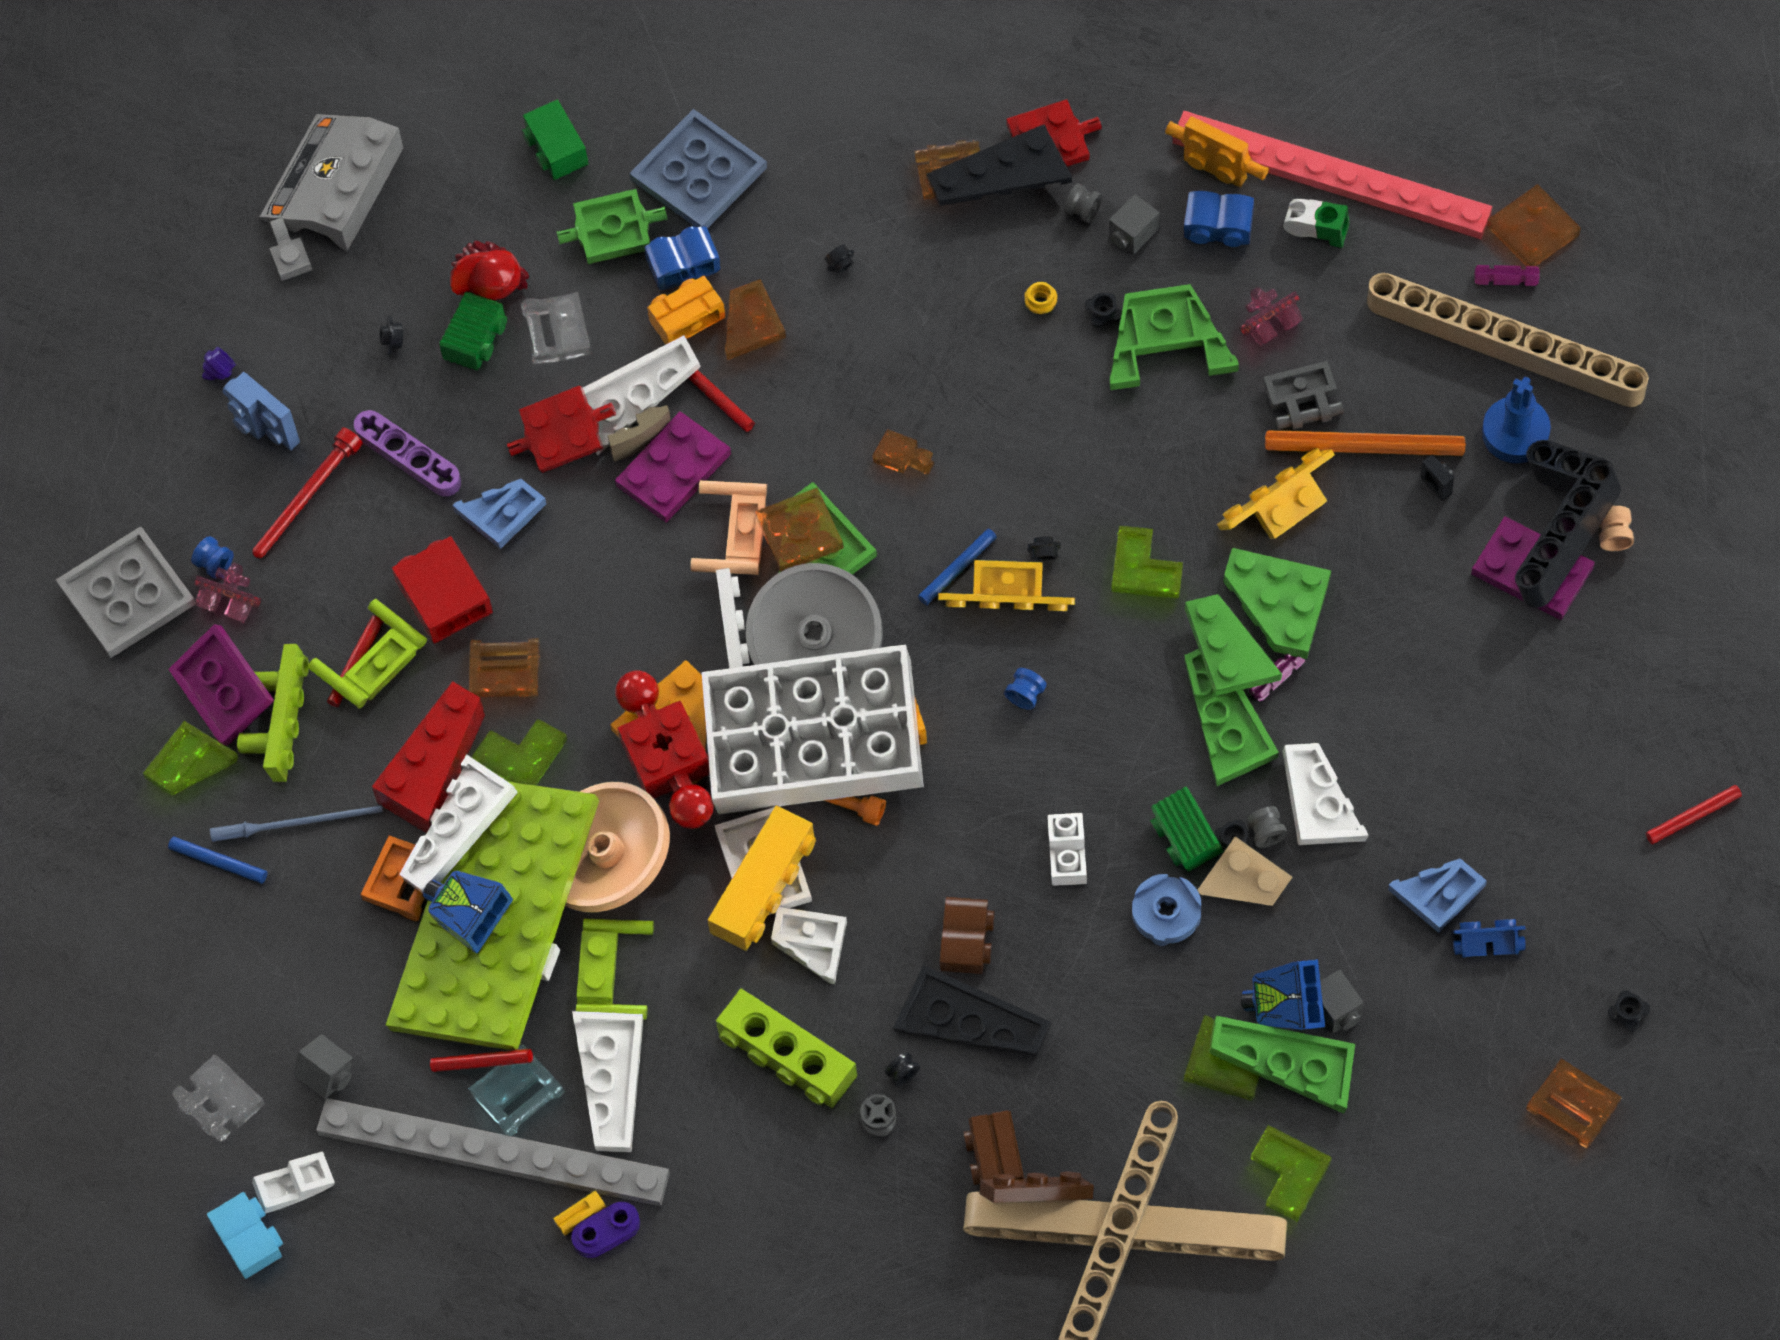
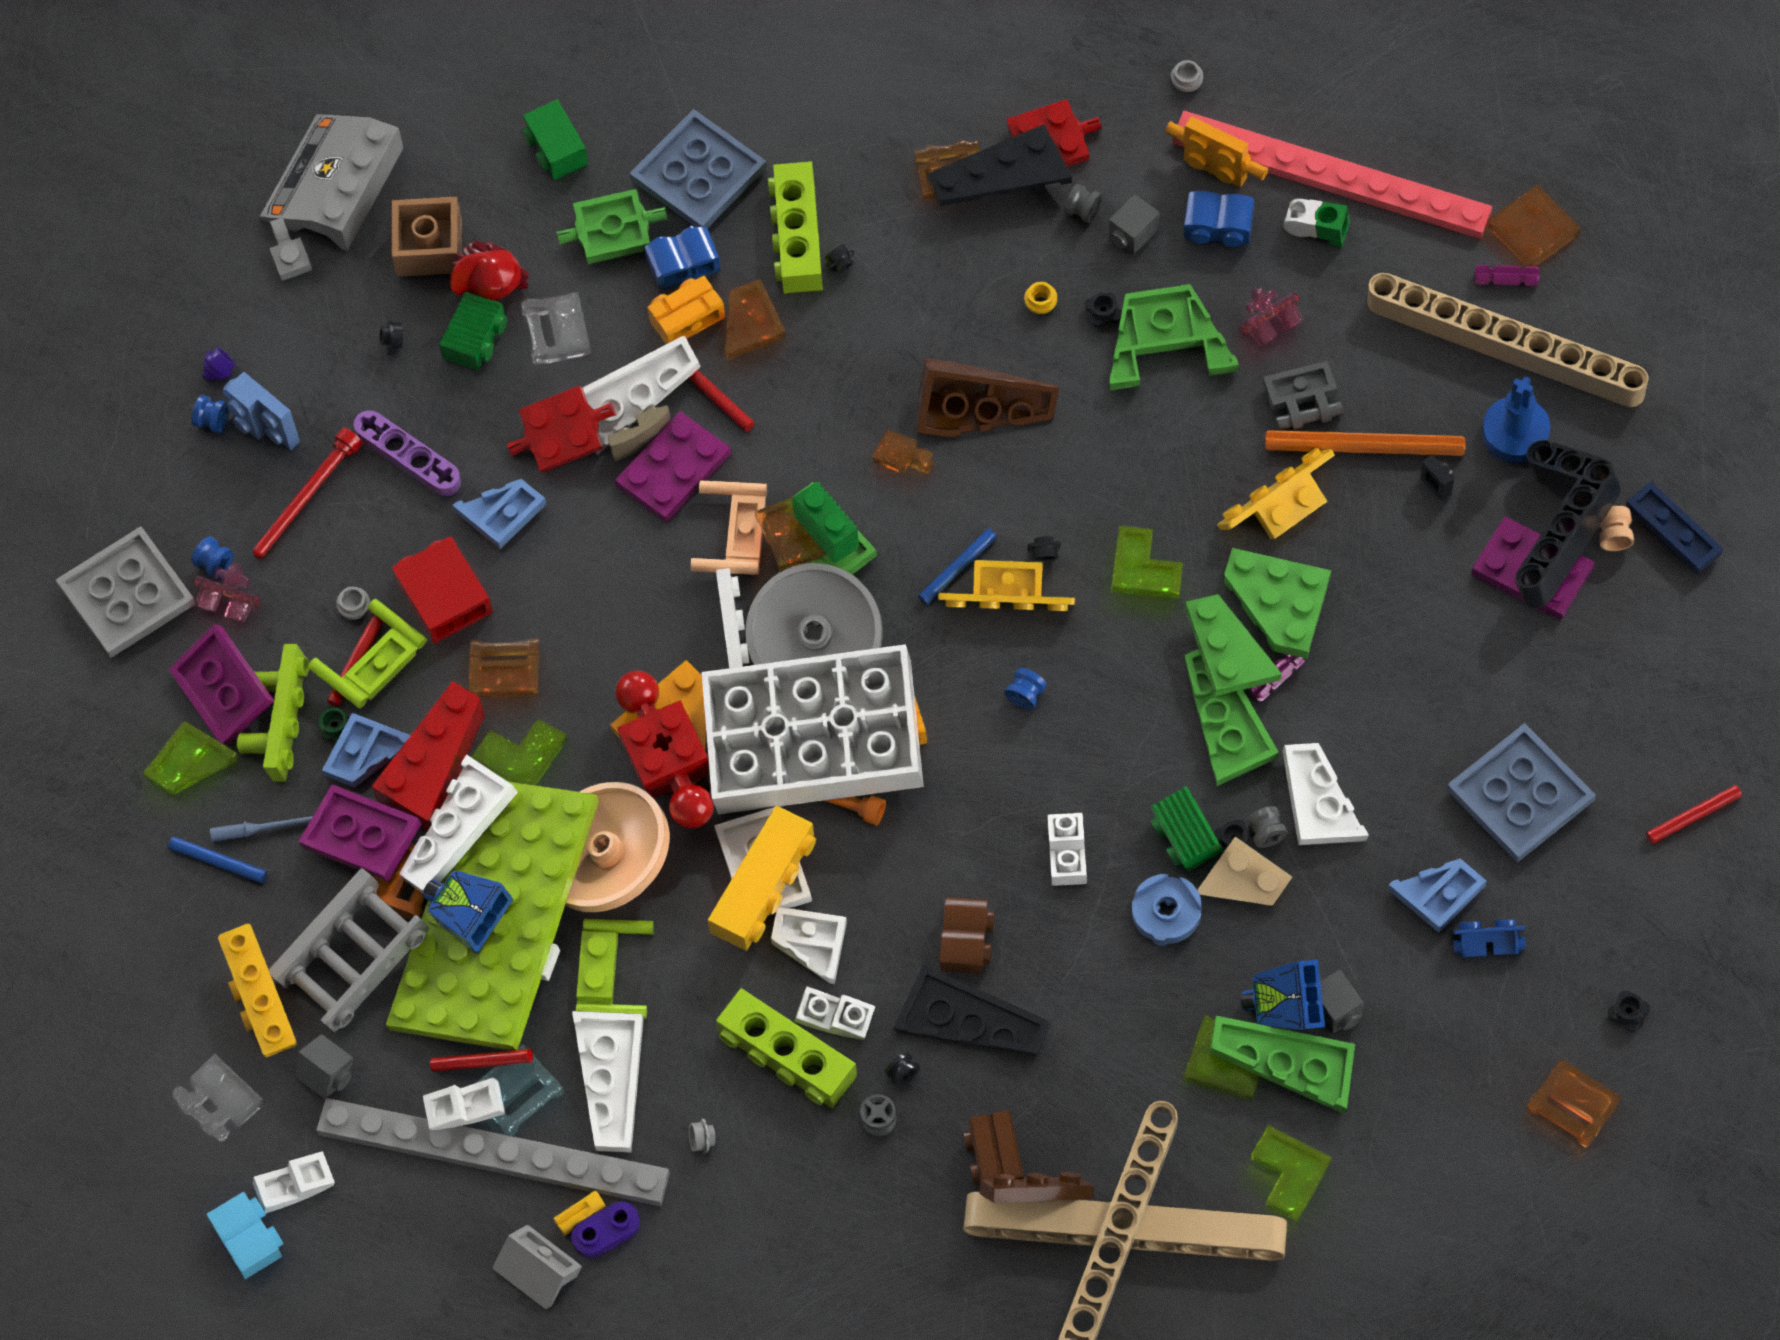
none -> blue wheel [191,395,229,433]
none -> yellow bracket [218,924,297,1057]
none -> light grey fence [269,868,429,1033]
none -> magenta plate [298,785,422,882]
none -> dark green plate [318,708,350,740]
none -> medium blue wing [322,713,411,788]
none -> light grey plate [336,586,371,620]
none -> medium nougat brick [392,197,462,277]
none -> white slope [423,1078,505,1131]
none -> light grey panel [493,1225,582,1309]
none -> light grey plate [689,1118,715,1154]
none -> lime brick [768,161,823,294]
none -> green brick [792,482,859,563]
none -> white slope [794,986,875,1040]
none -> reddish brown wedge [916,358,1059,437]
none -> light grey plate [1171,60,1203,92]
none -> sand blue plate [1447,723,1596,863]
none -> dark blue plate [1625,481,1723,575]

